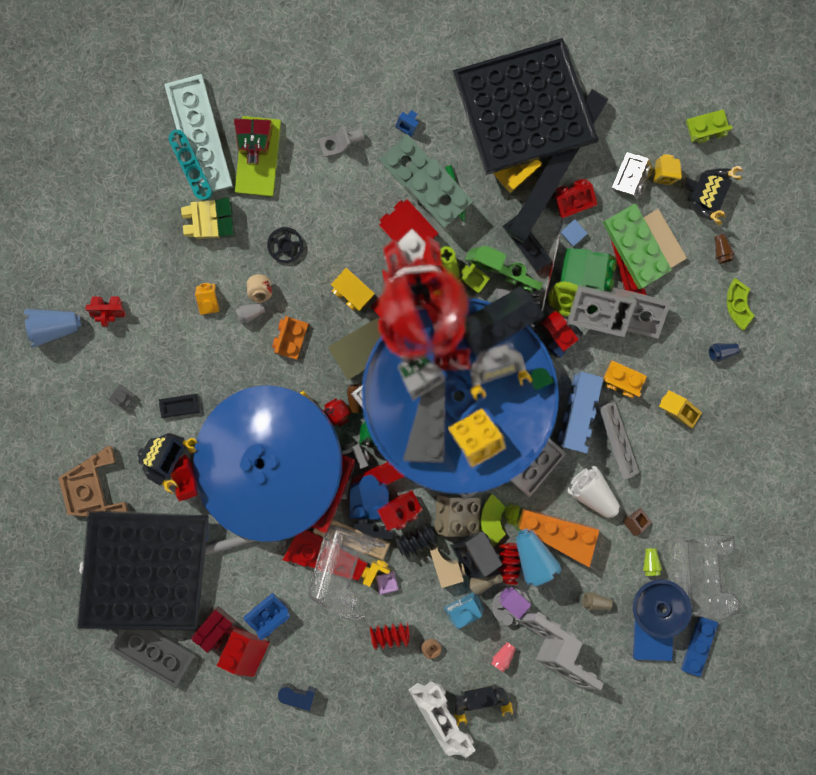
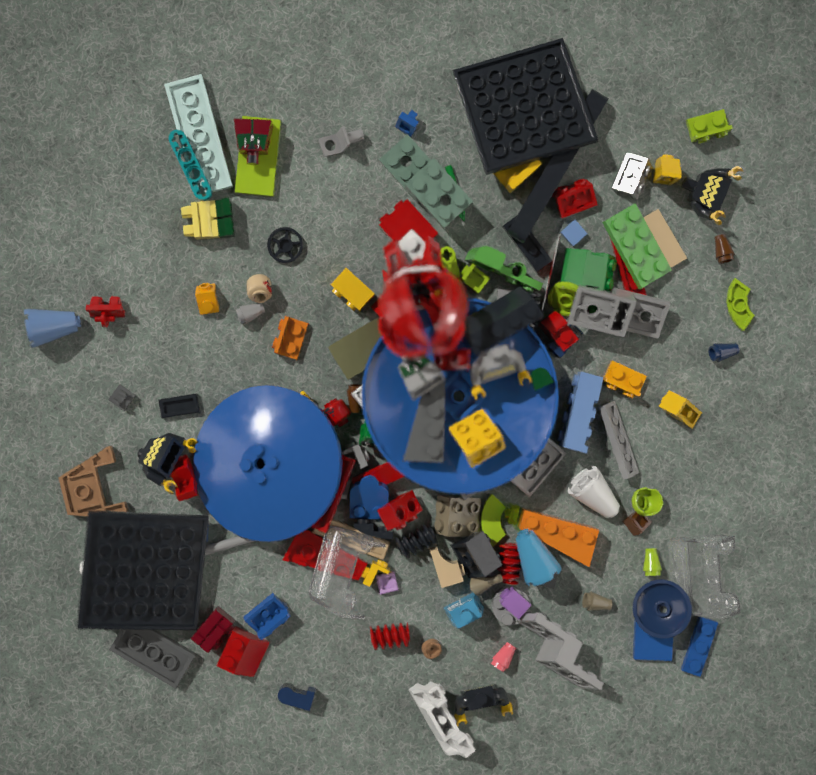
none -> lime hair [631,487,663,516]

